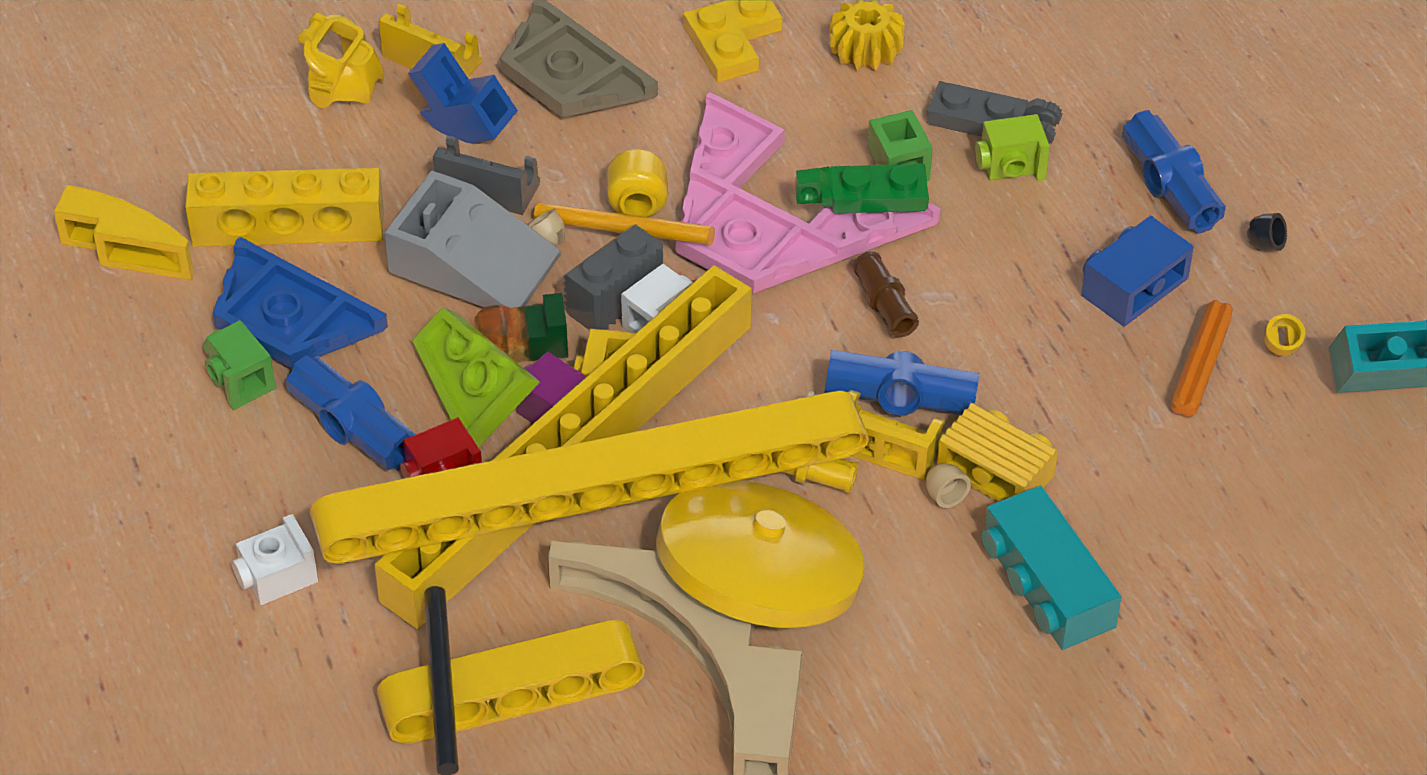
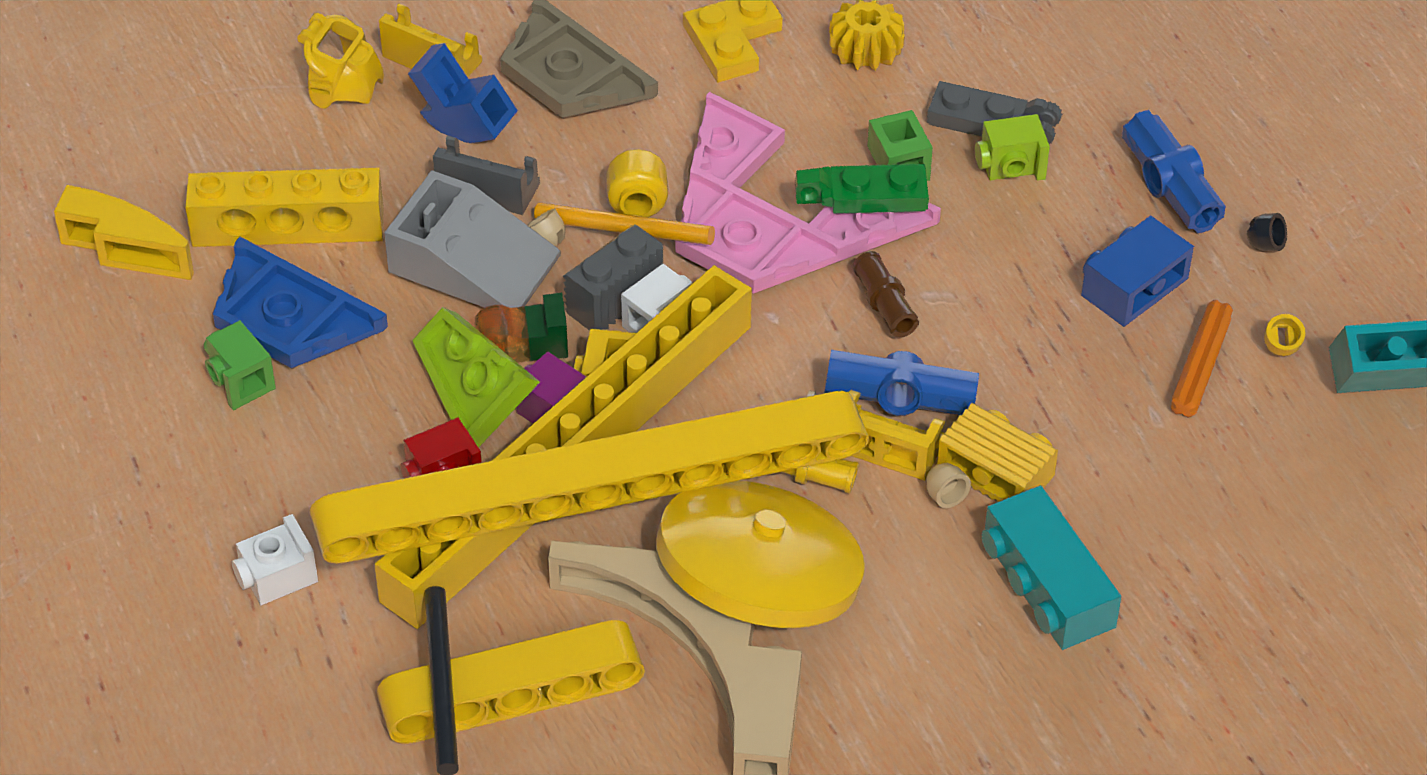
blue piece [286,355,416,471] -> none

